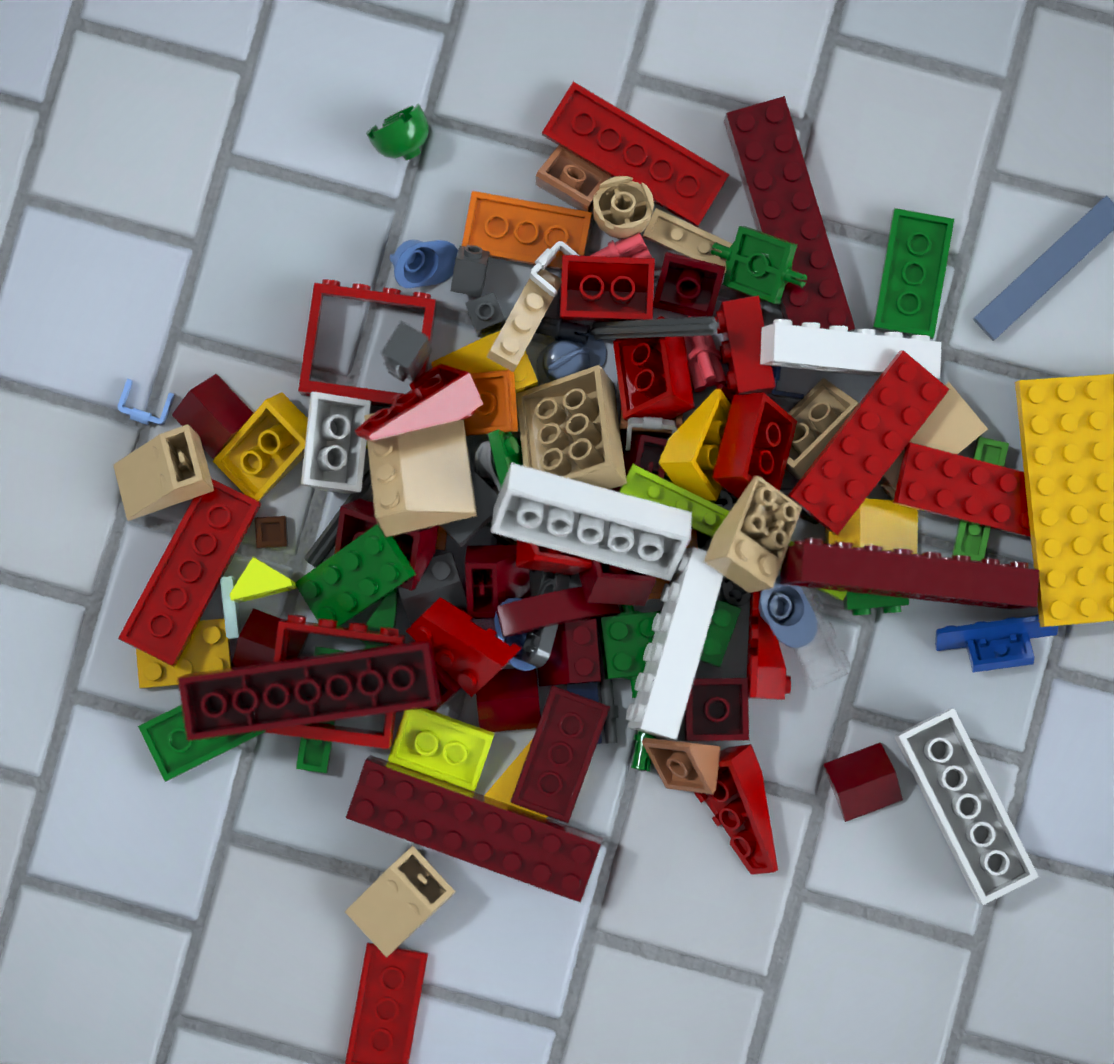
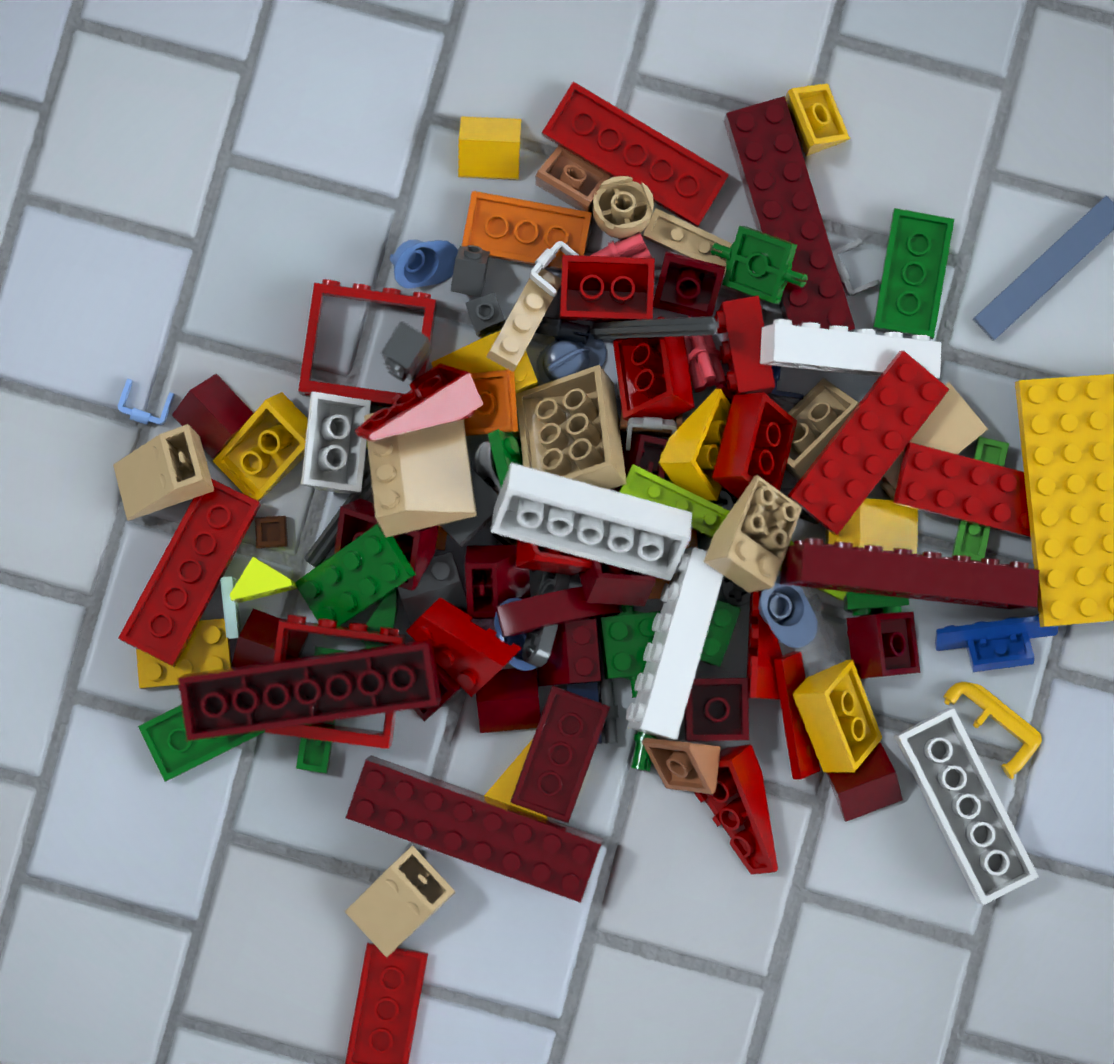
green cylinder [366,104,429,161] -> none
neon yellow tile [388,708,495,792] -> none
none -> yellow slope [458,116,521,180]
none -> red tile [774,651,820,780]
none -> yellow slope [785,83,850,156]
none -> yellow slope [793,660,882,773]
none -> light grey piece [832,239,880,296]
none -> dark red slope [846,612,920,679]
none -> yellow piece [943,682,1042,780]

